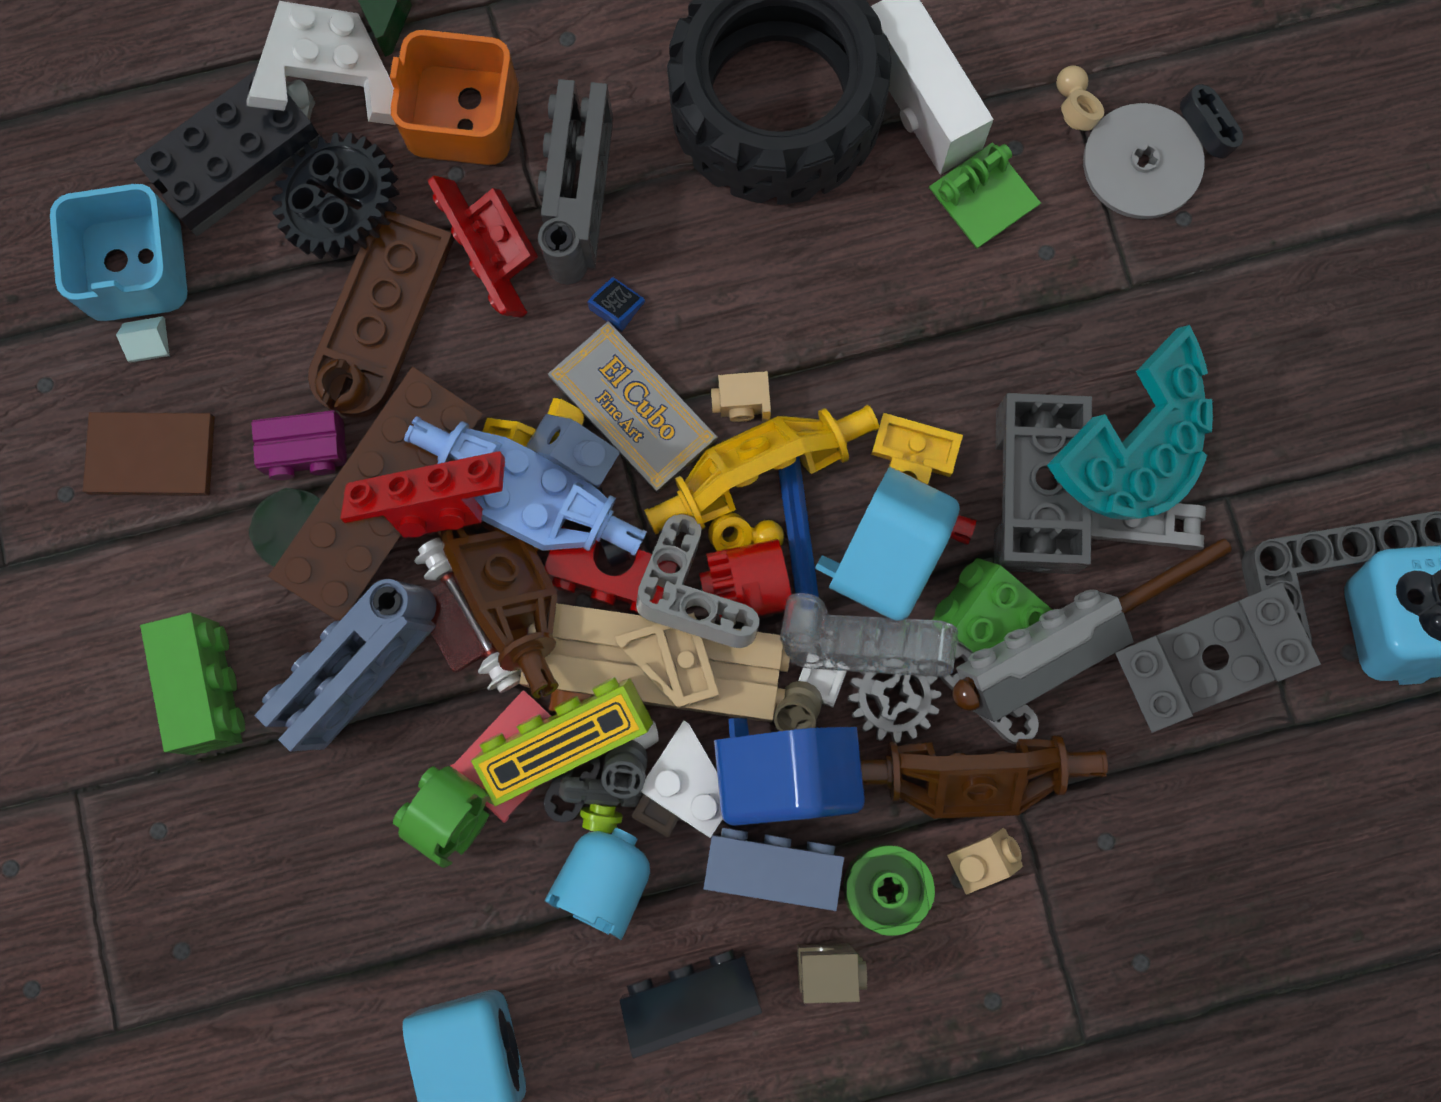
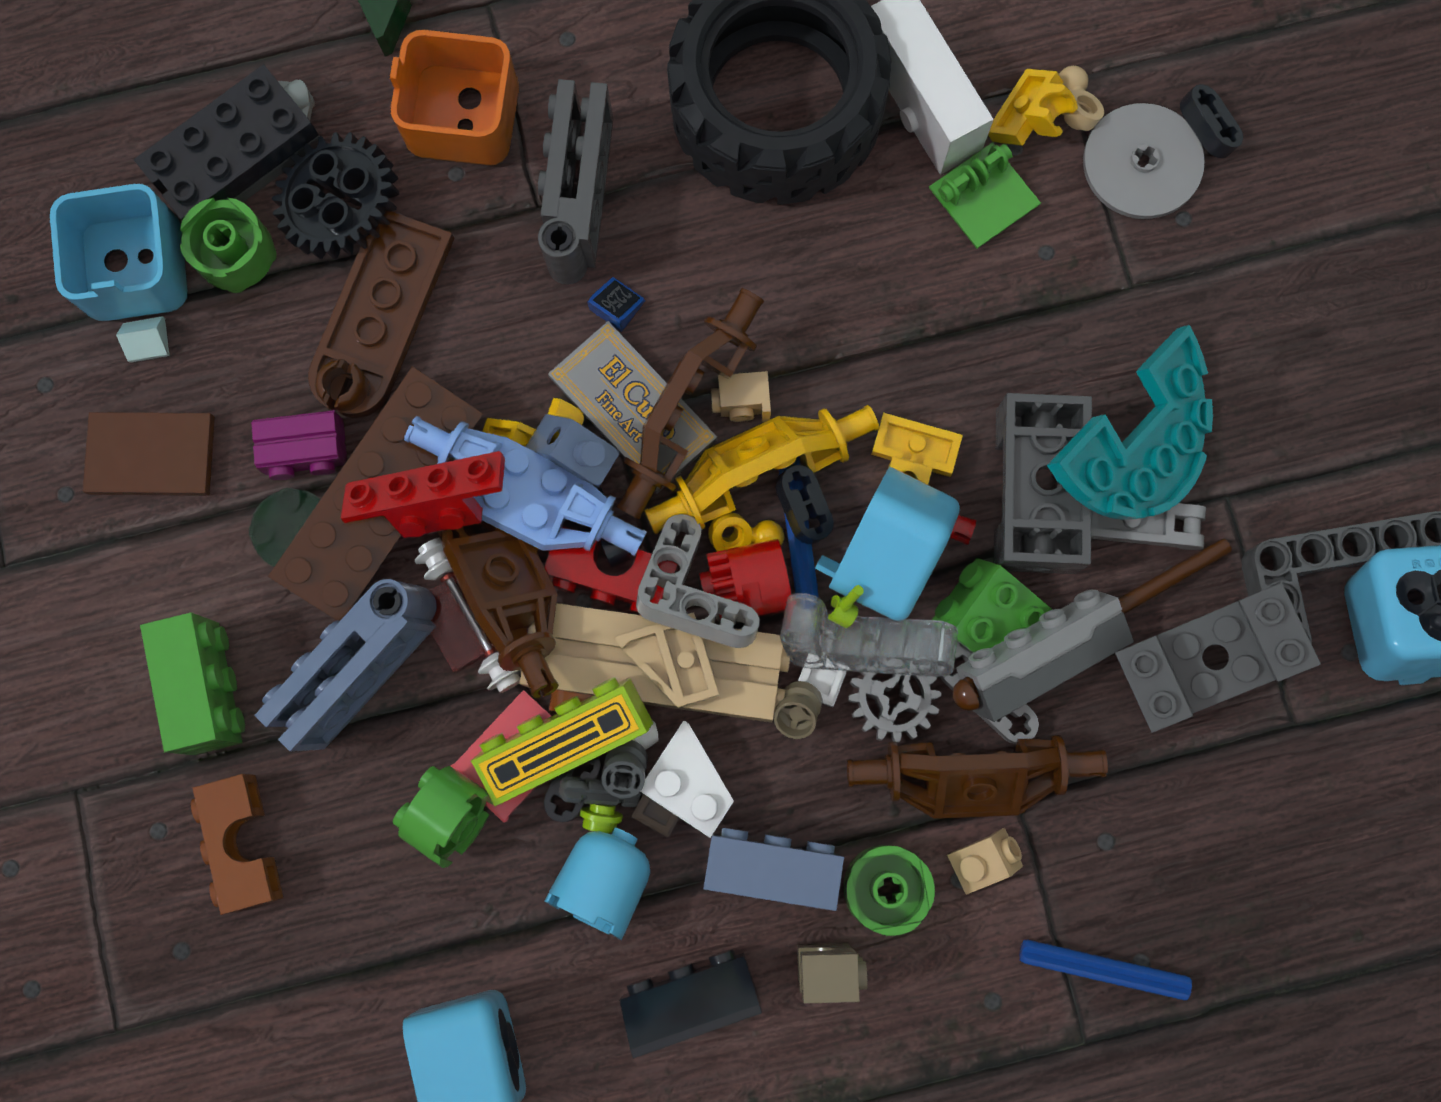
white wing [246,1,396,125] -> none
red bracket [428,175,538,318] -> none
blue piece [714,718,865,826] -> none
none -> bright green brick [180,198,277,293]
none -> dark orange arch [191,774,283,915]
none -> reddish brown plate [616,288,764,520]
none -> black beam [775,465,834,544]
none -> lime hand [828,585,864,628]
none -> yellow plate [988,69,1078,146]
none -> blue axle [1019,940,1192,1000]

